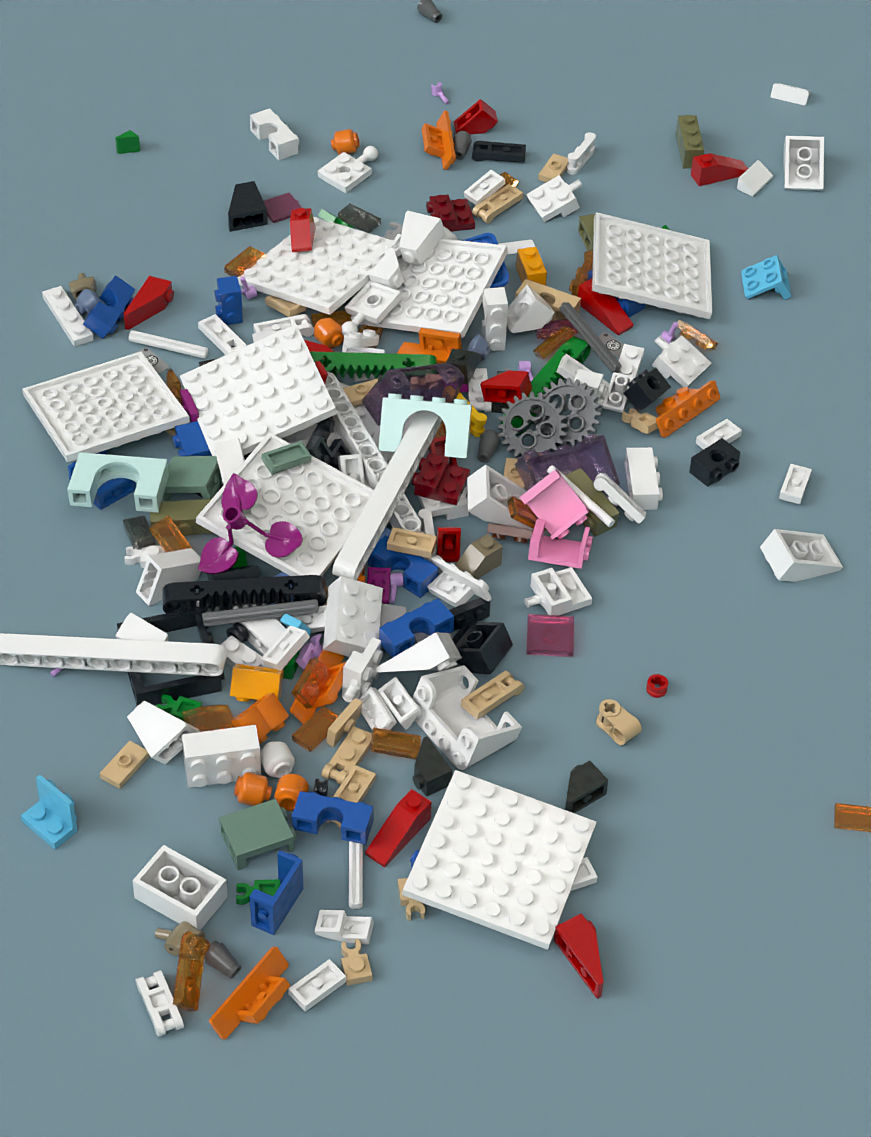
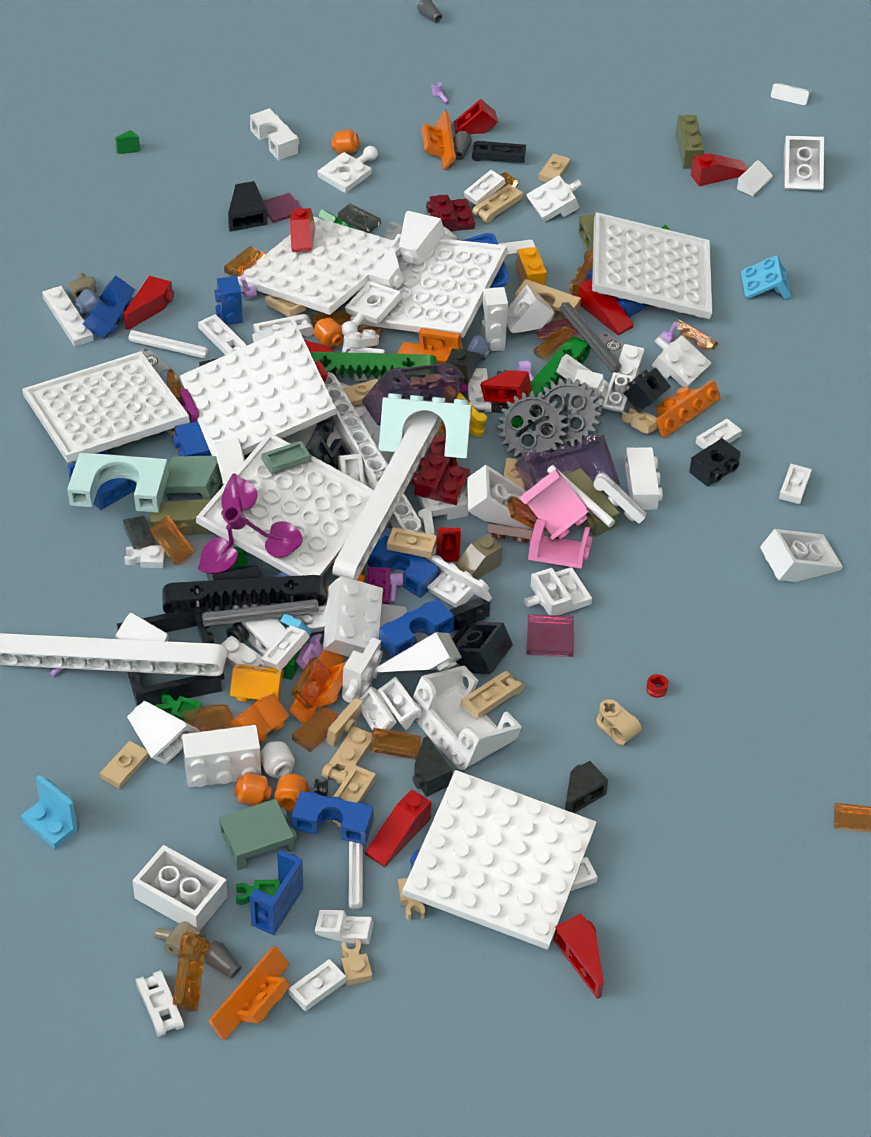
white slope [136,548,201,606] -> none
dark grey cone [477,430,501,463] -> none
white plate [567,132,596,175] -> none

